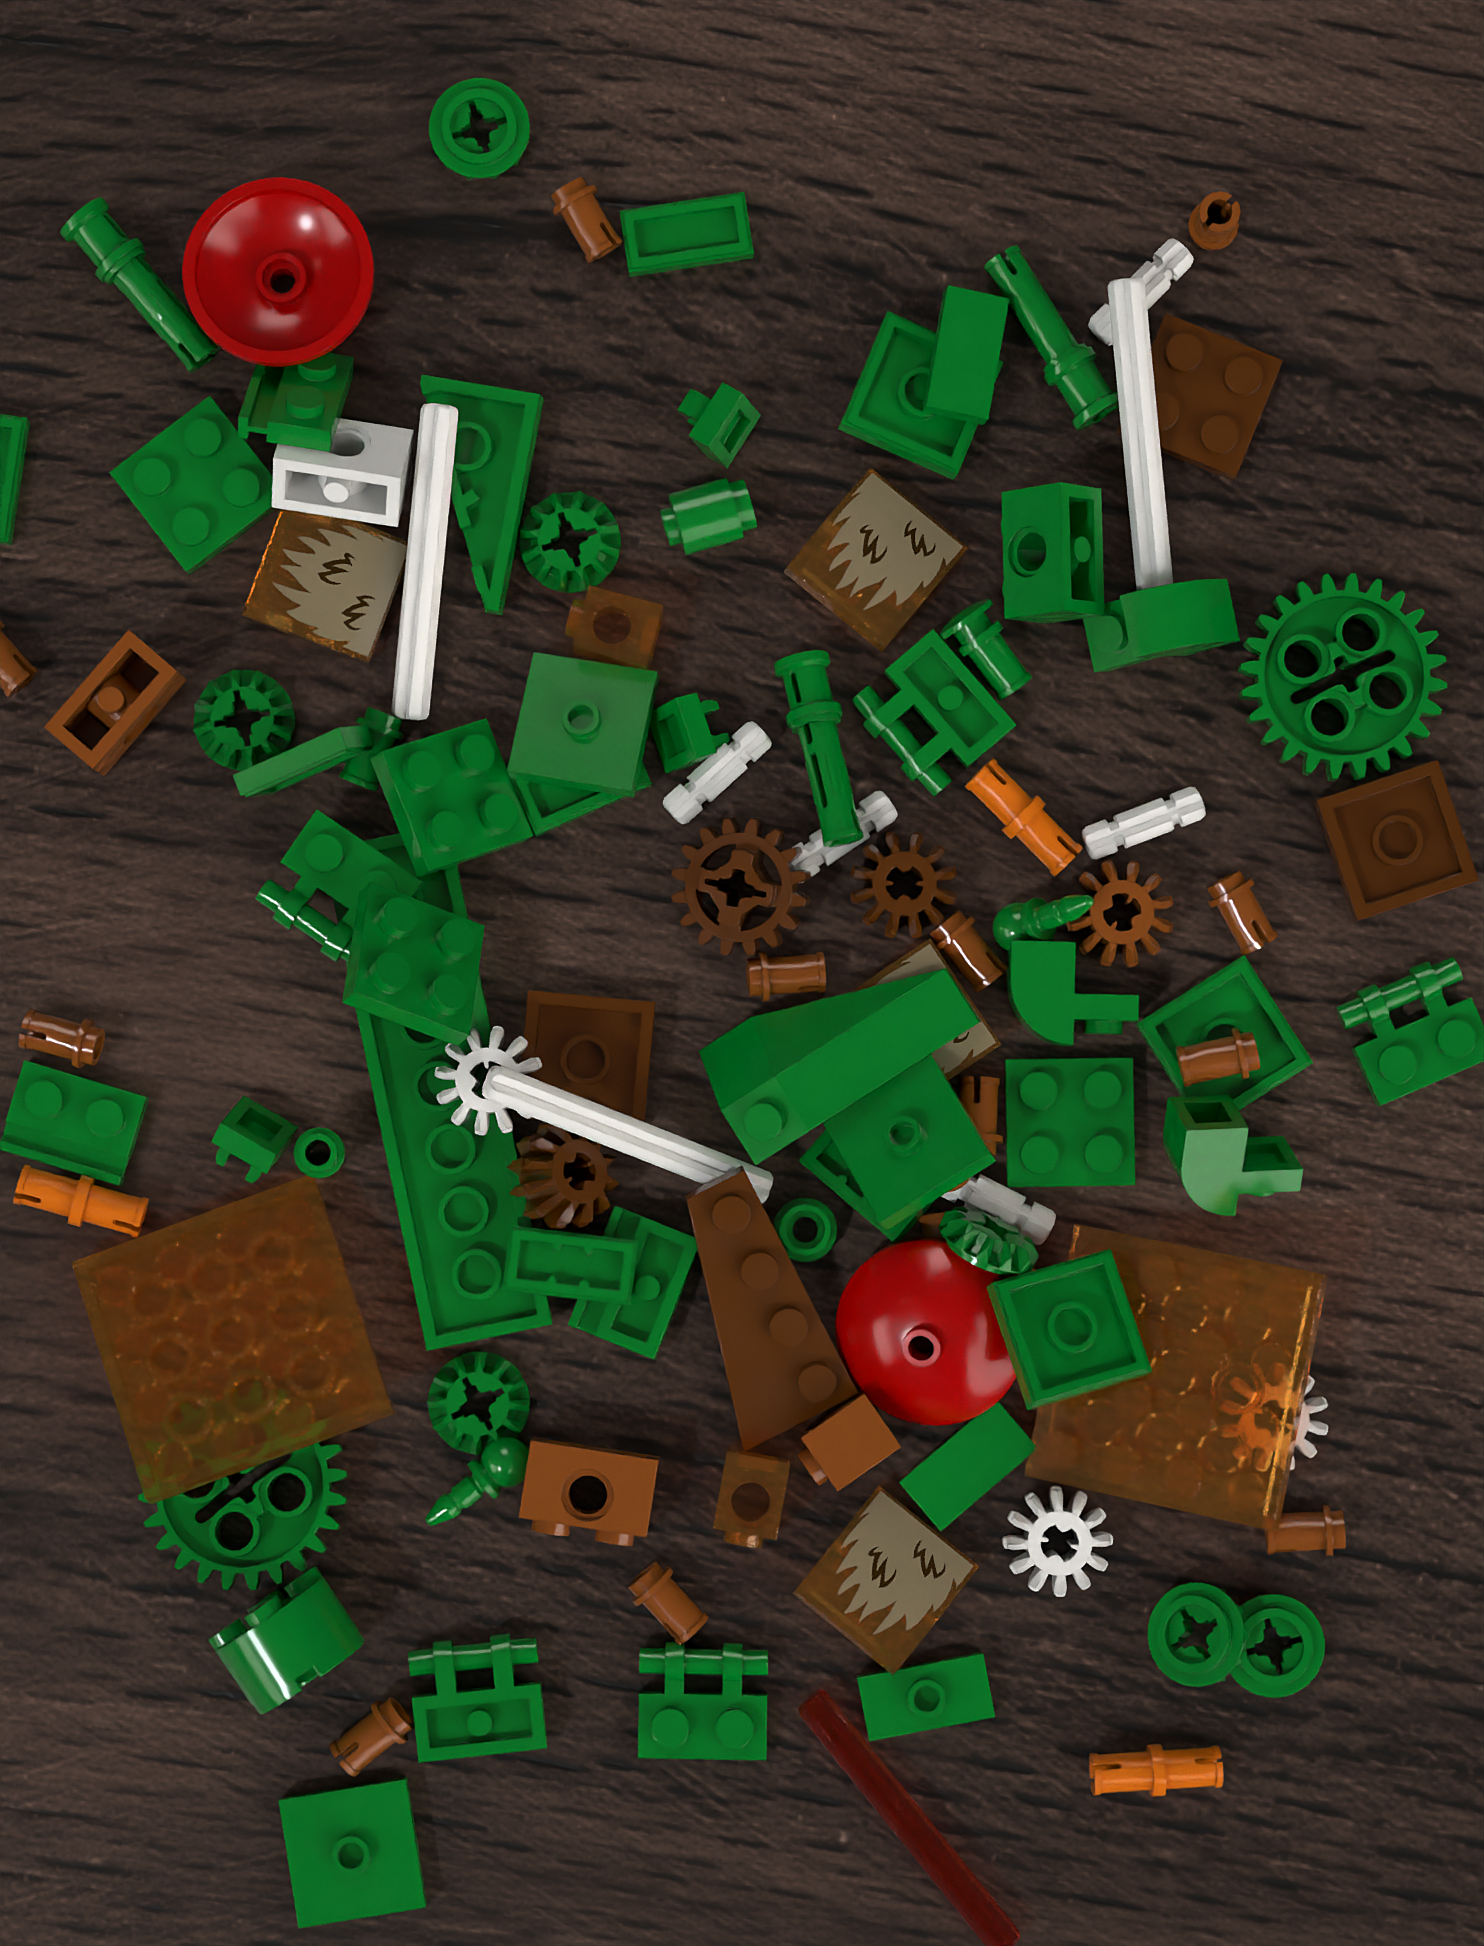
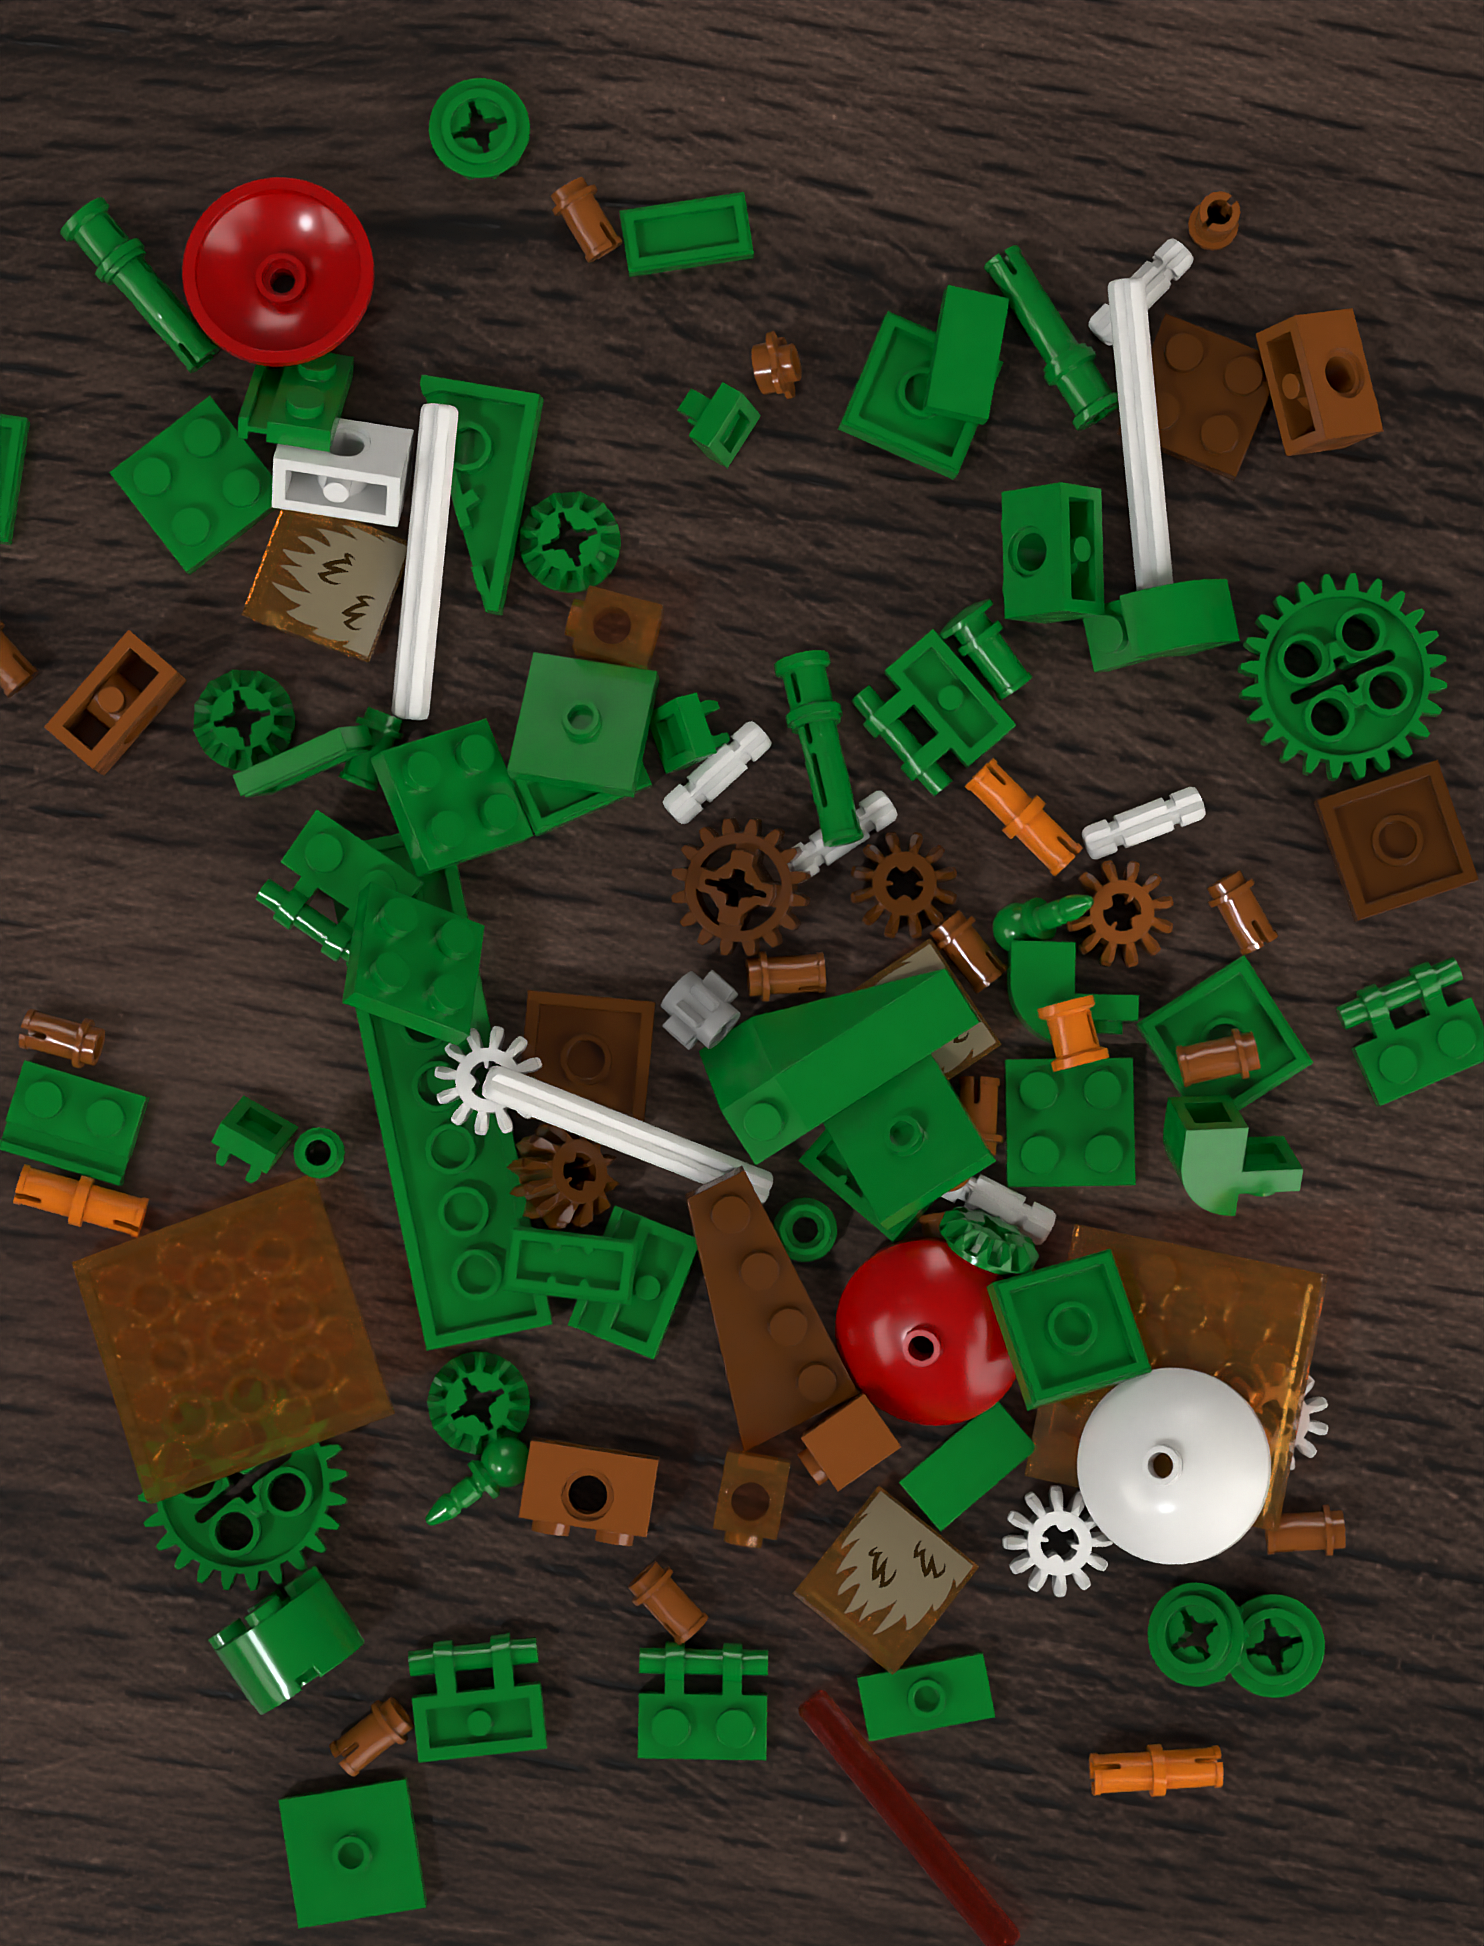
green brick [659,477,757,555] -> none
slope [784,468,969,652] -> none
none -> light grey gear [661,970,740,1050]
none -> dark orange plate [752,331,802,399]
none -> orange bush [1037,995,1109,1072]
none -> white dish [1077,1368,1271,1564]
none -> dark orange brick [1256,308,1384,457]

